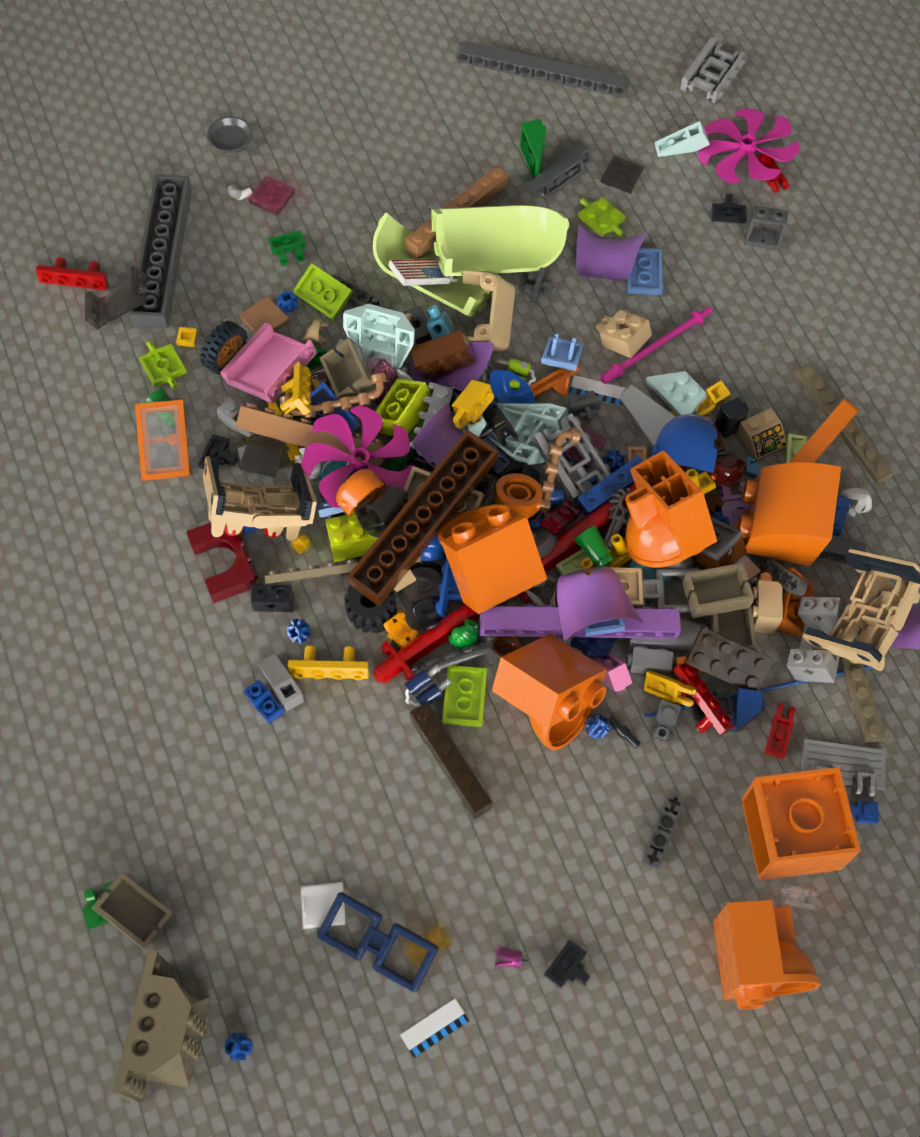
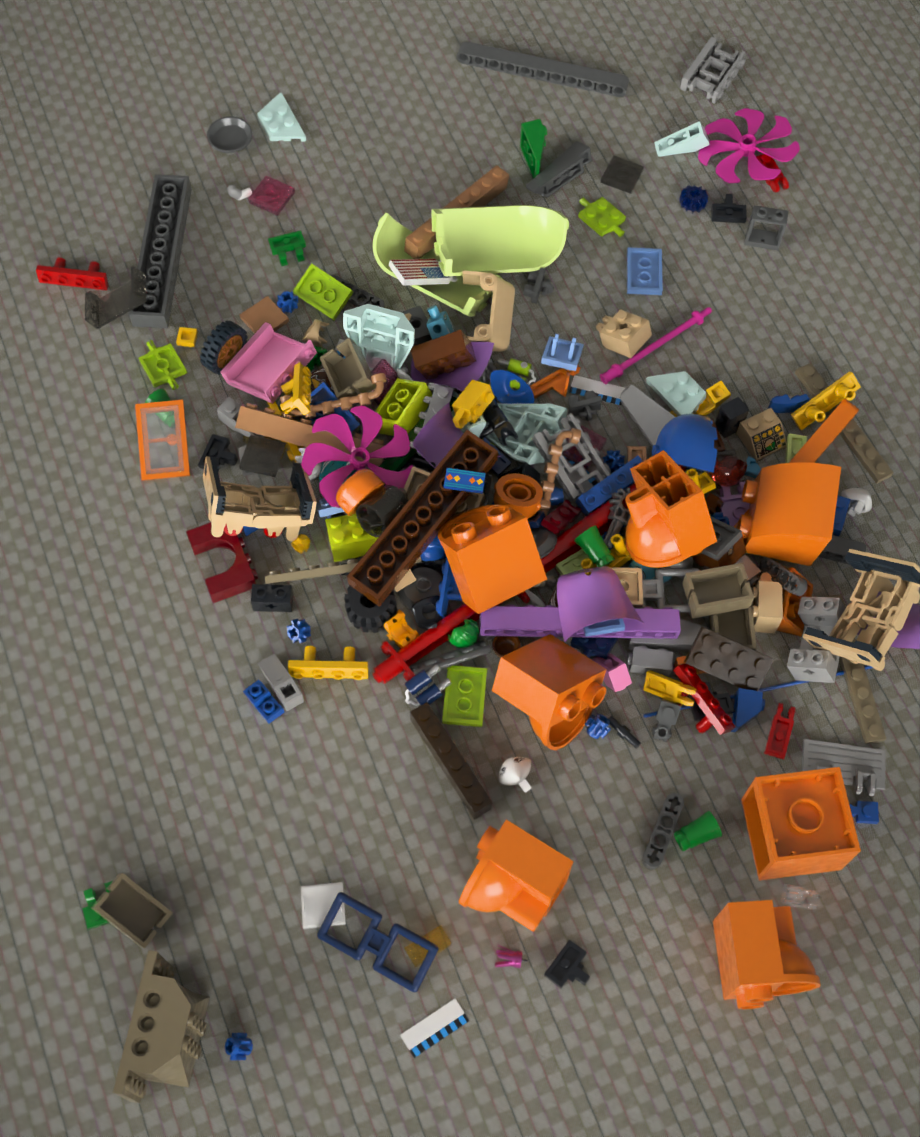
medium lavender piece [576,224,648,281] -> none
none -> light aqua wing [257,93,306,142]
none -> blue tile [444,468,486,494]
none -> orange piece [459,819,574,932]
none -> white piece [498,757,531,793]
none -> green plant [674,810,722,851]
none -> clear blue gear [679,184,708,214]
none -> blue slope [768,394,810,413]
none -> yellow plate [790,371,861,430]

